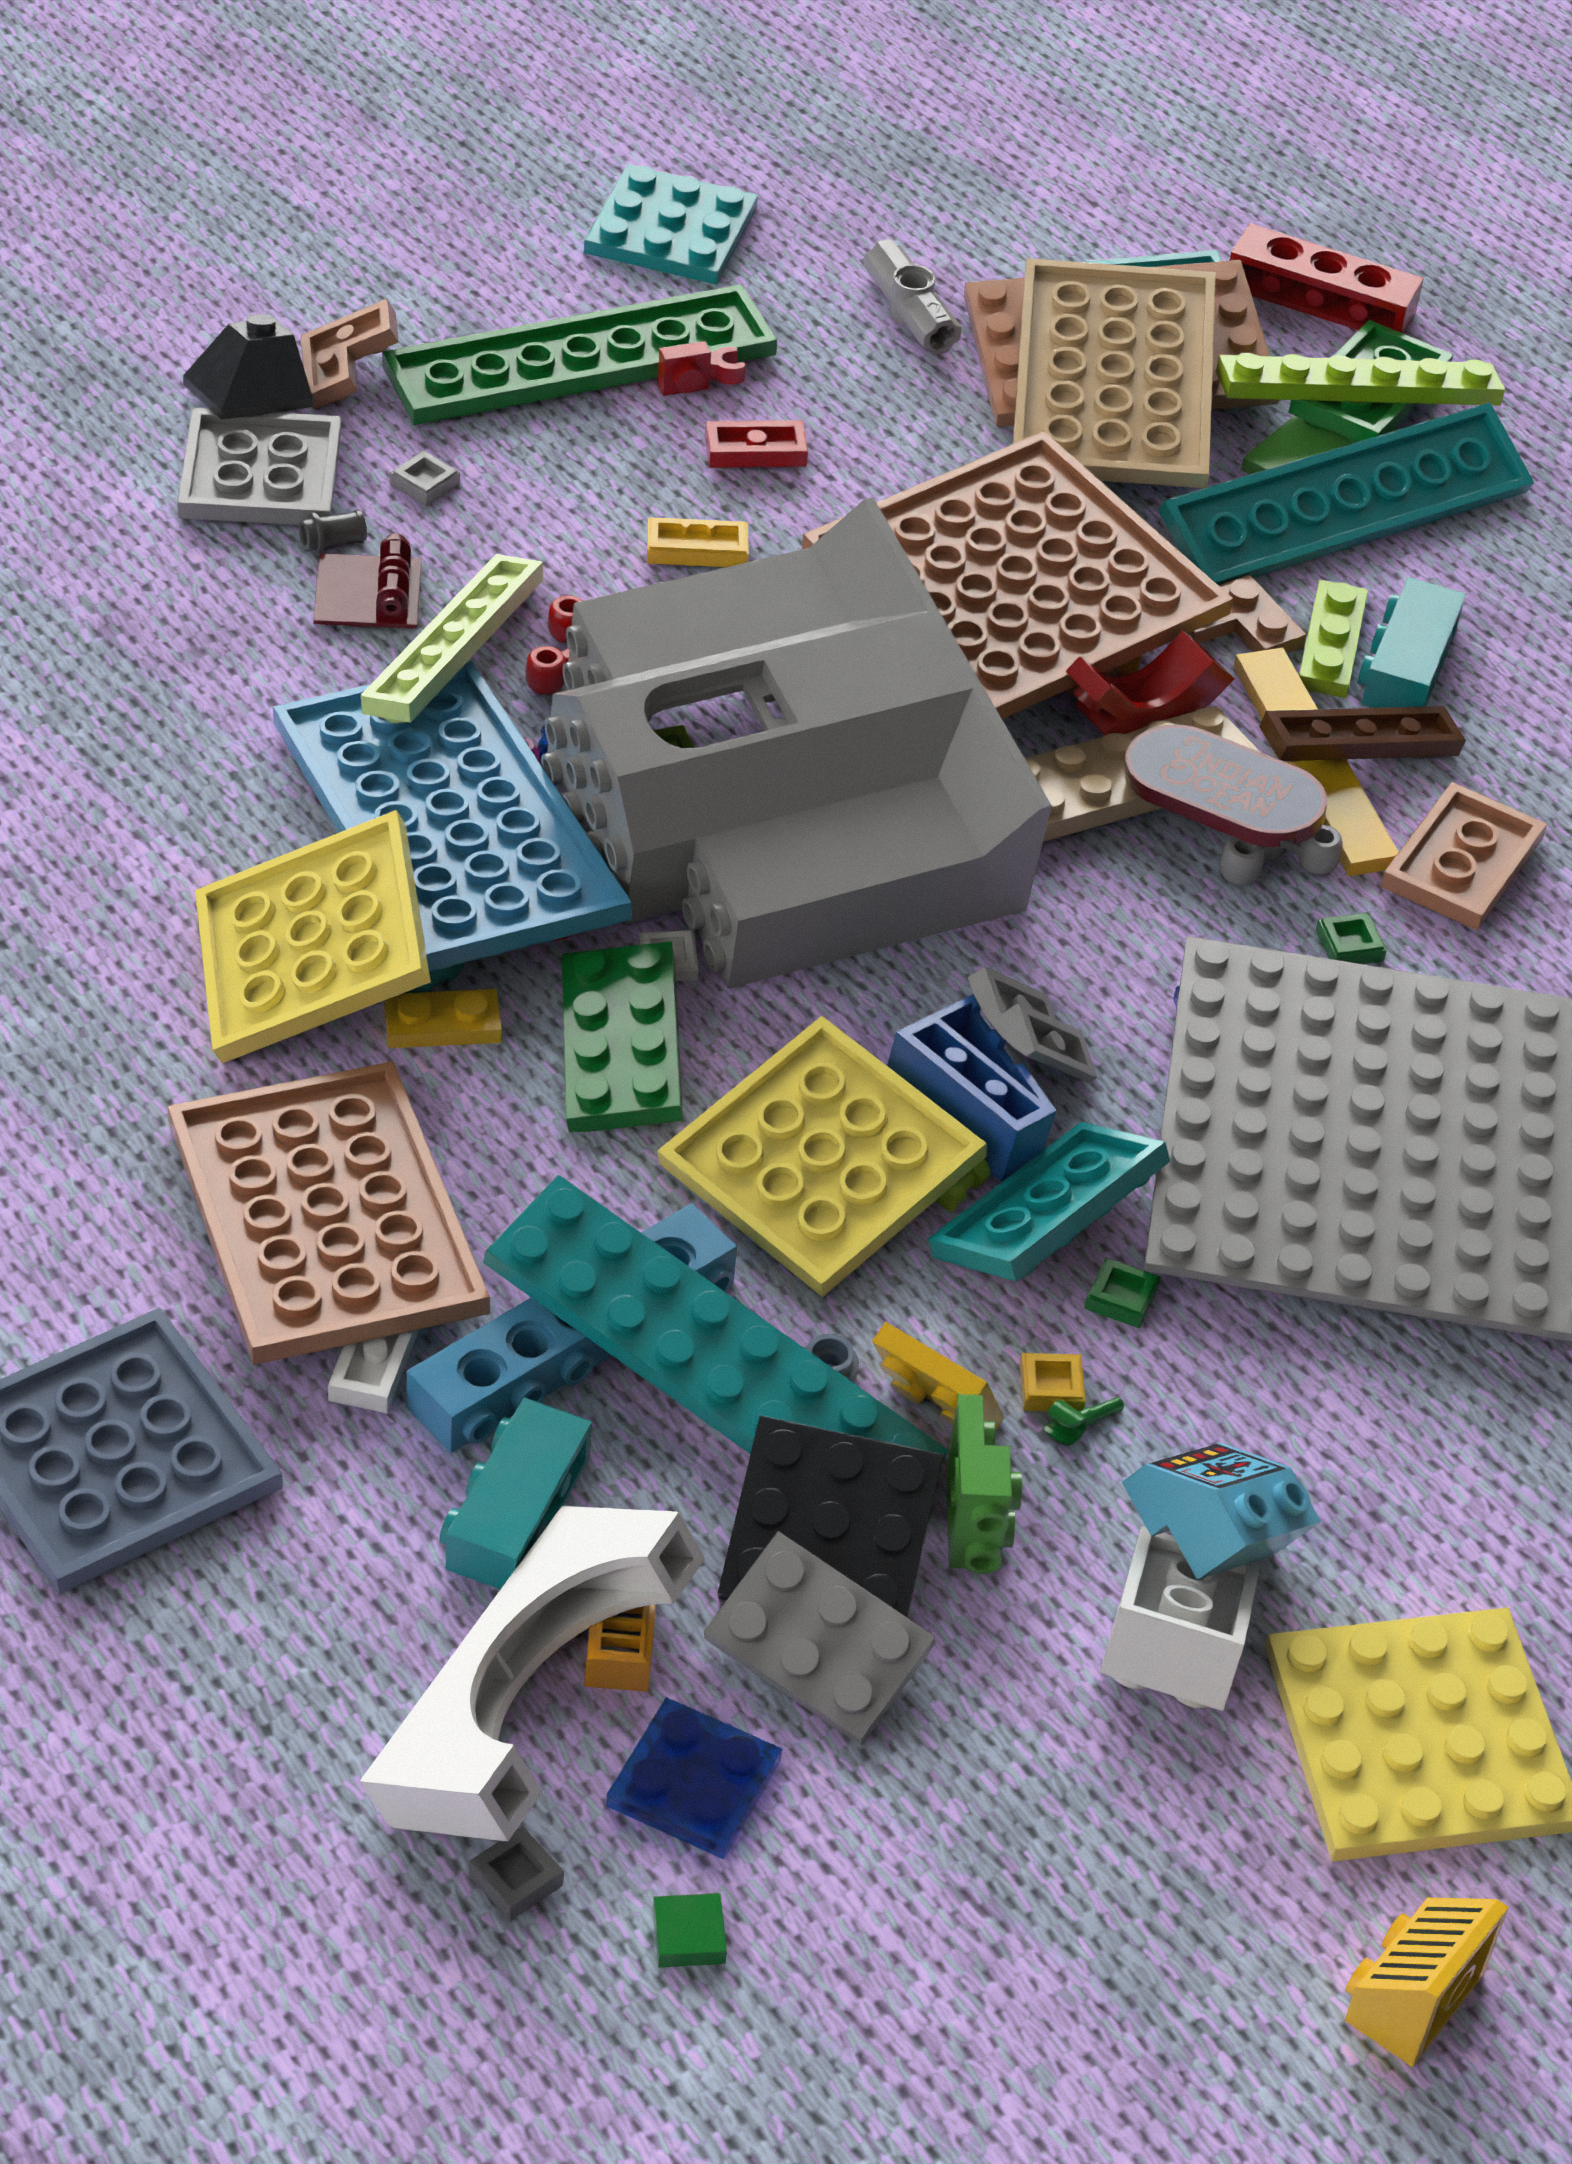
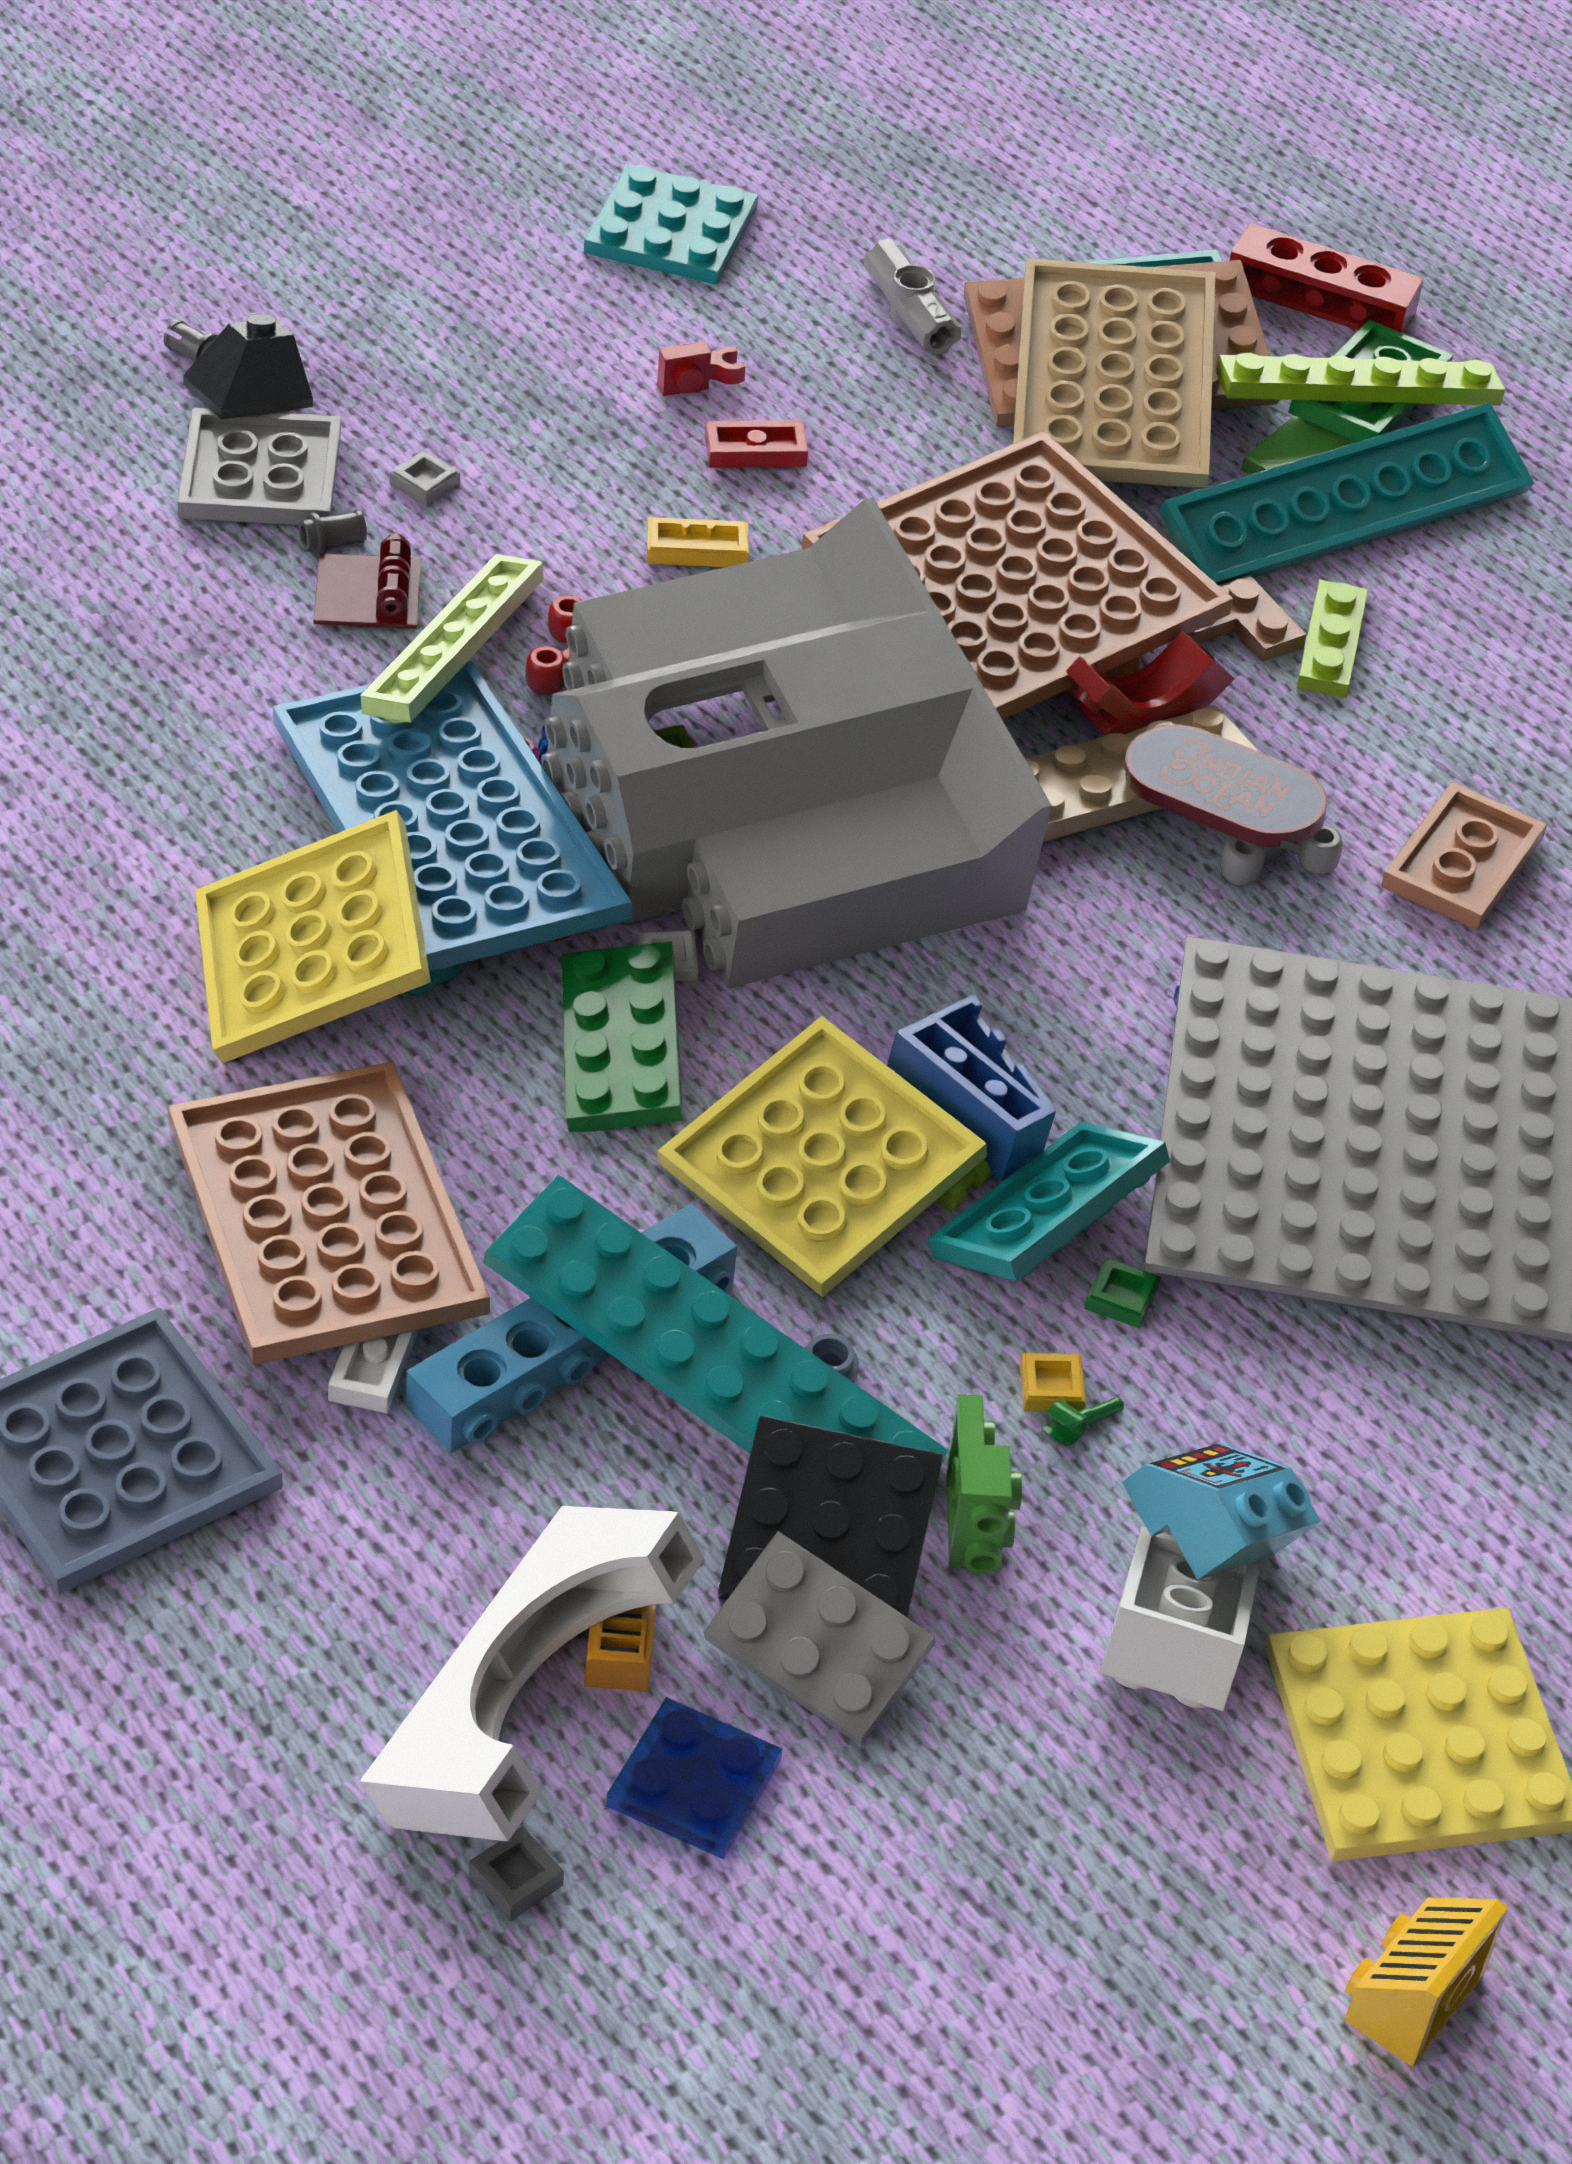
nougat plate [301,299,399,410] -> none
green plate [382,284,777,425] -> none
yellow plate [384,989,502,1048] -> none
teal brick [439,1397,592,1590] -> none
green tile [652,1893,727,1968] -> none
yellow plate [872,1321,1005,1432] -> none
light grey slope [967,966,1098,1083] -> none
yellow tile [1233,647,1399,877] -> none
reddish brown plate [1259,706,1466,762] -> none
green tile [1316,912,1387,964] -> none
brick [1357,577,1466,708] -> none
none -> dark grey pin [163,319,218,364]

